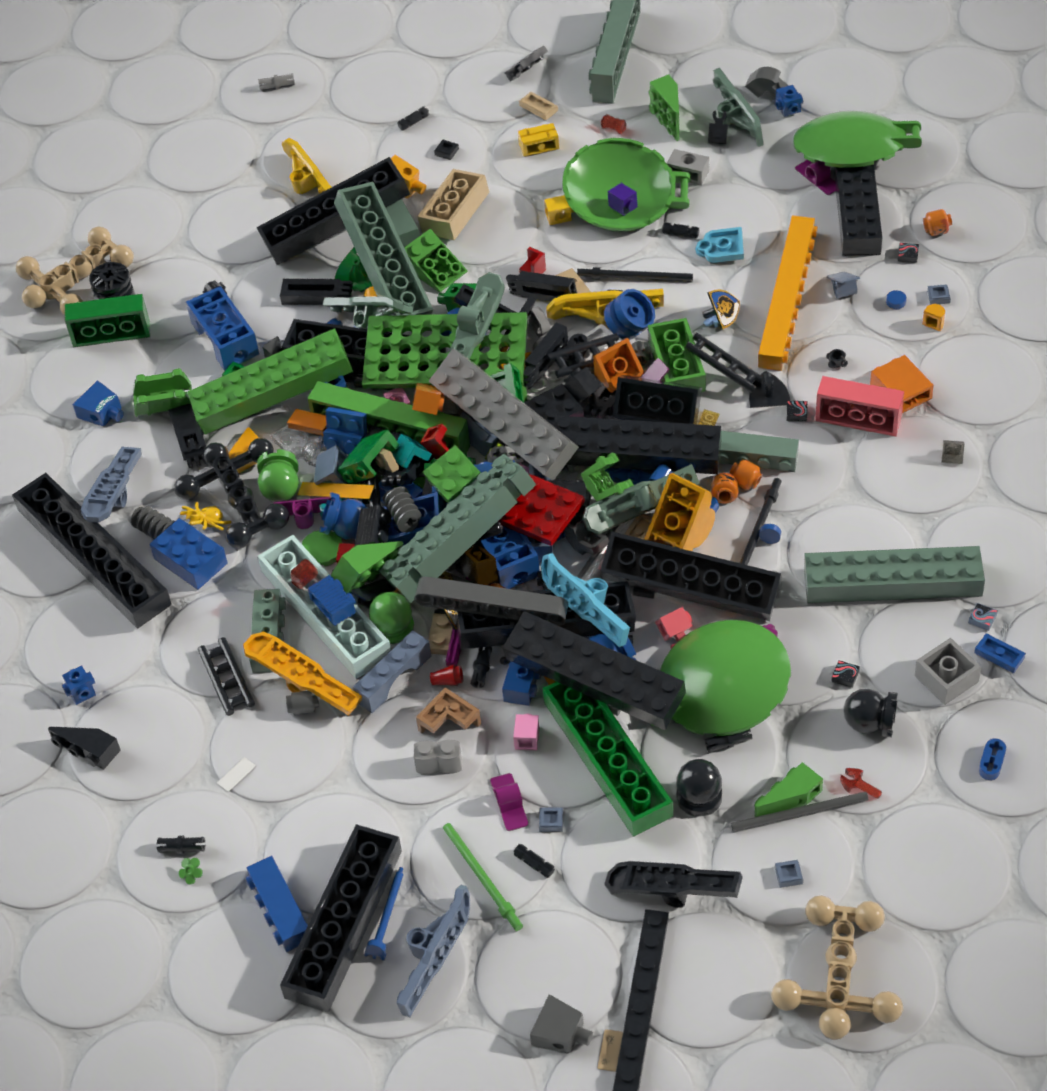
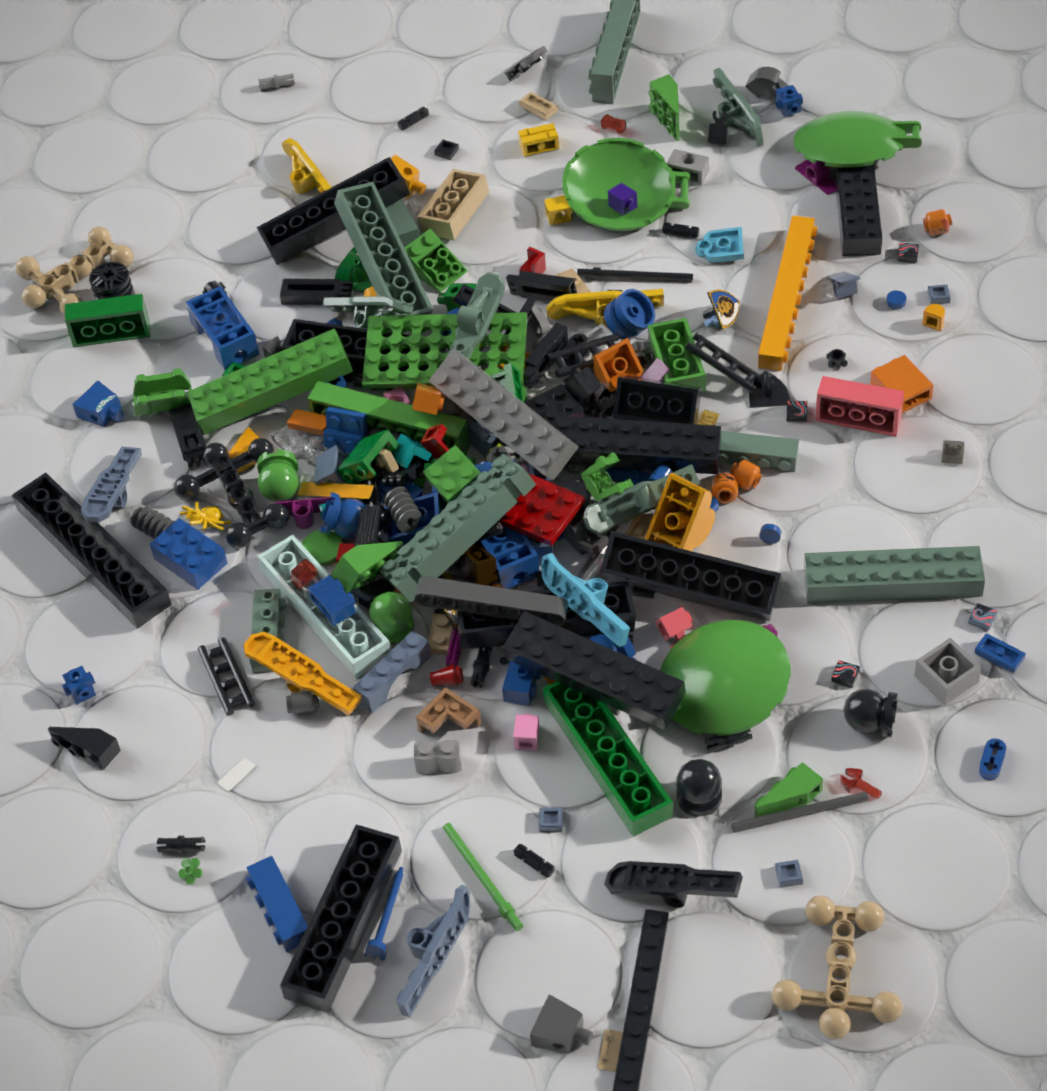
magenta piece [490,773,528,831] -> none
black bar [739,478,782,565] -> none

